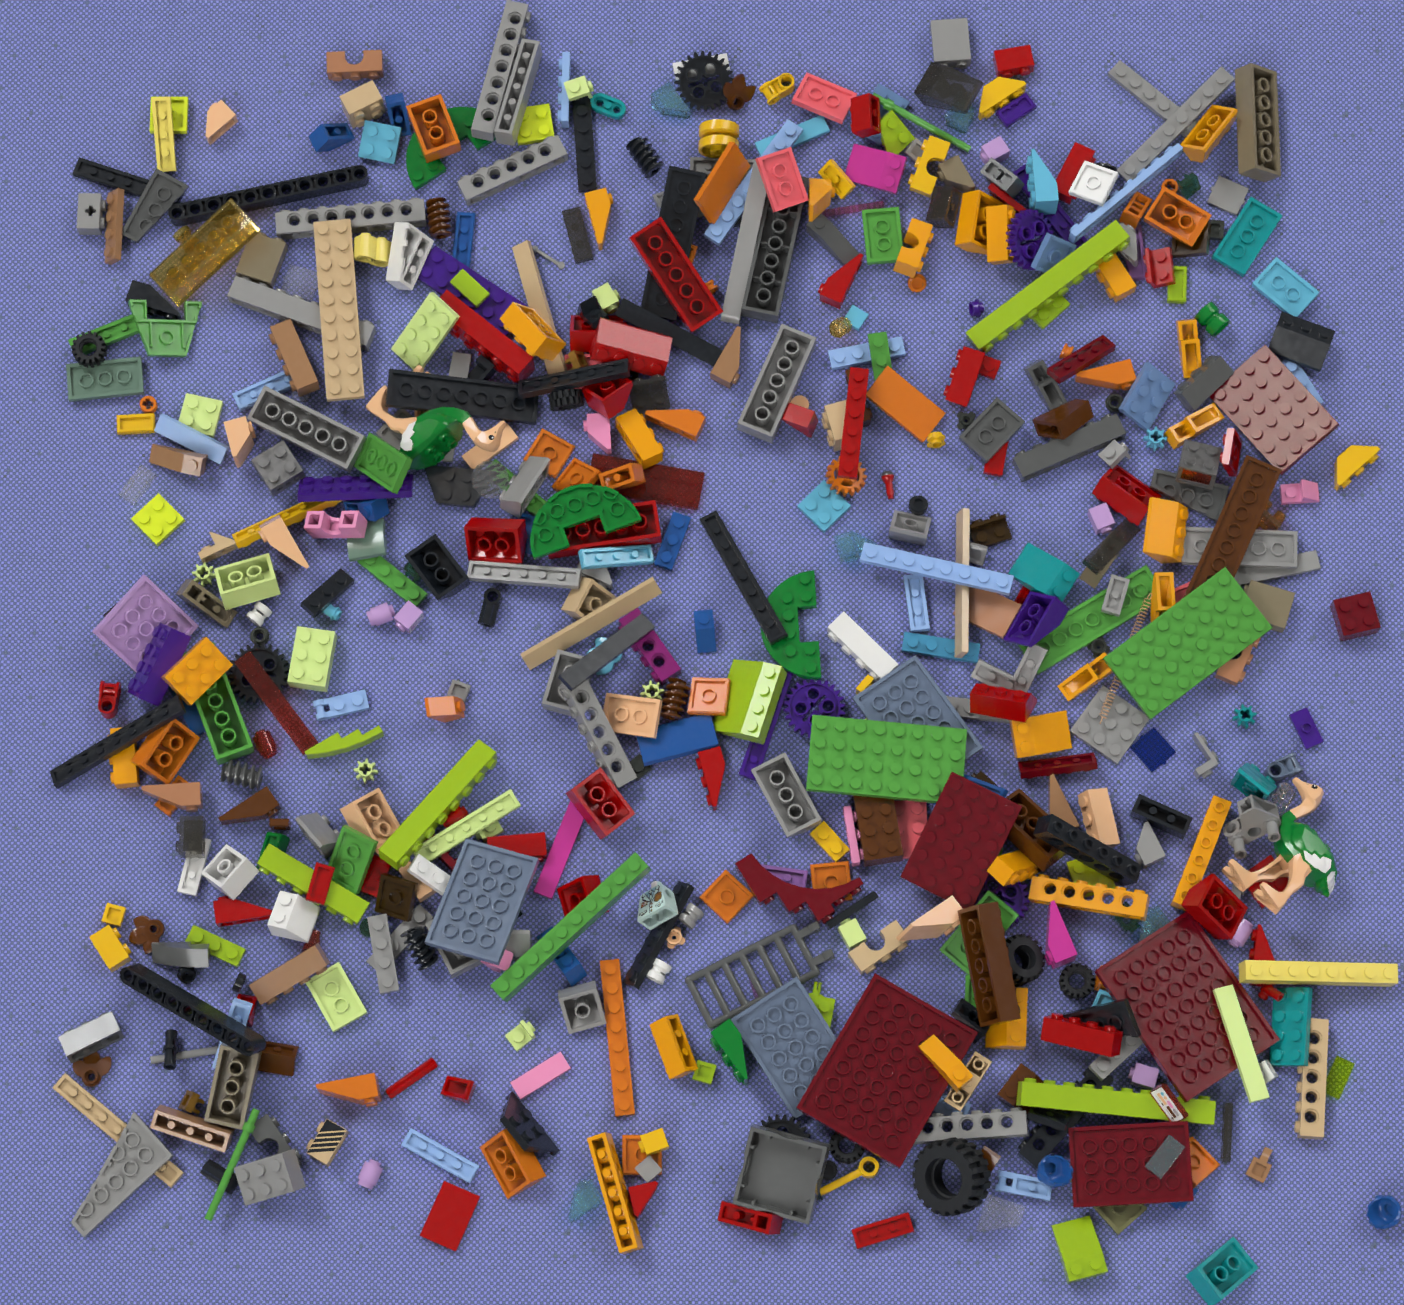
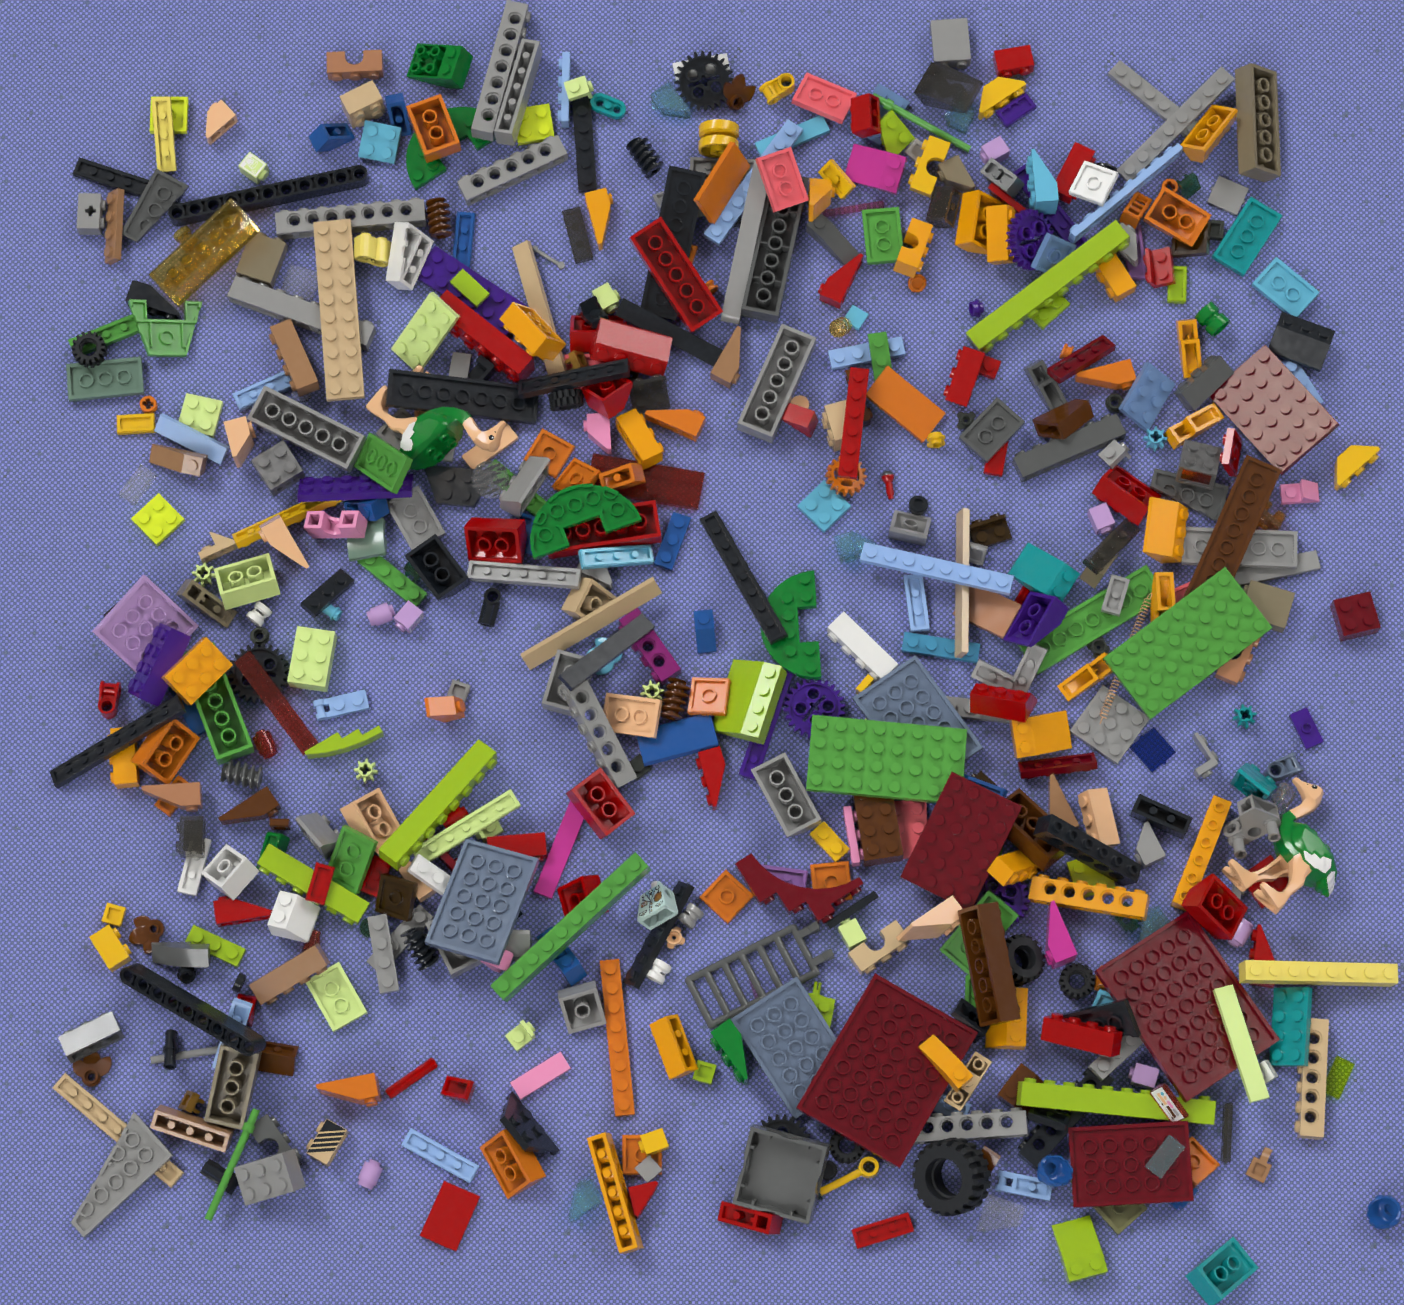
red arm [1258,985,1284,1002] -> none
none -> yellowish green brick [238,152,269,185]
none -> light grey plate [387,485,446,550]
none -> green slope [407,43,473,89]

